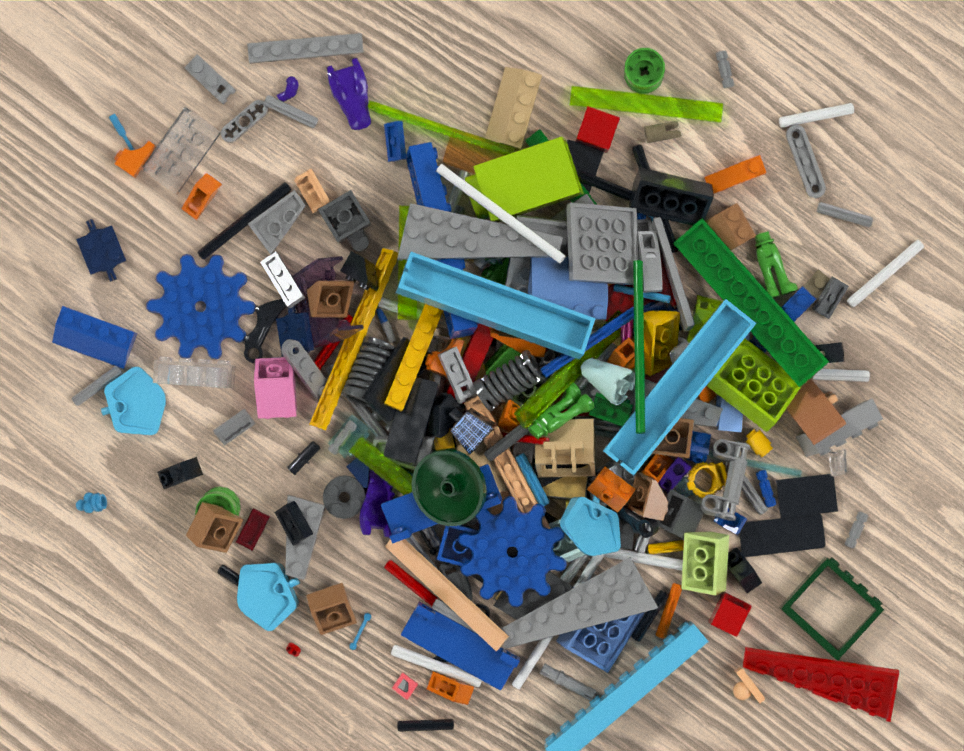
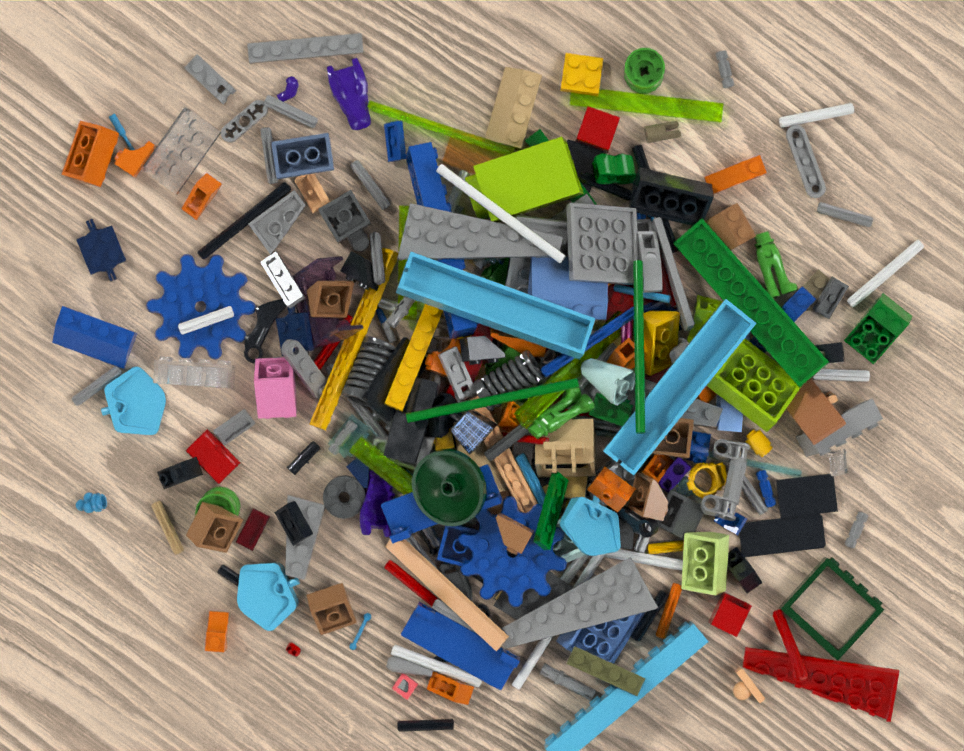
none -> orange slope [61,121,119,187]
none -> tan axle [151,501,184,555]
none -> white axle [178,306,234,335]
none -> red piece [185,429,241,484]
none -> orange arch [205,611,229,652]
none -> light grey axle [260,127,278,184]
none -> sand blue slope [271,133,334,179]
none -> light grey axle [350,160,390,210]
none -> light grey axle [369,232,385,285]
none -> light grey pin [385,296,416,328]
none -> light grey piece [386,656,433,677]
none -> green piece [406,378,580,423]
none -> slope [459,336,505,365]
none -> medium nougat slope [496,513,534,555]
none -> green plate [533,471,569,550]
none -> yellow plate [560,53,603,96]
none -> olive plate [566,646,645,696]
none -> green brick [592,153,636,184]
none -> red axle [772,609,808,680]
none -> green slope [844,293,913,365]

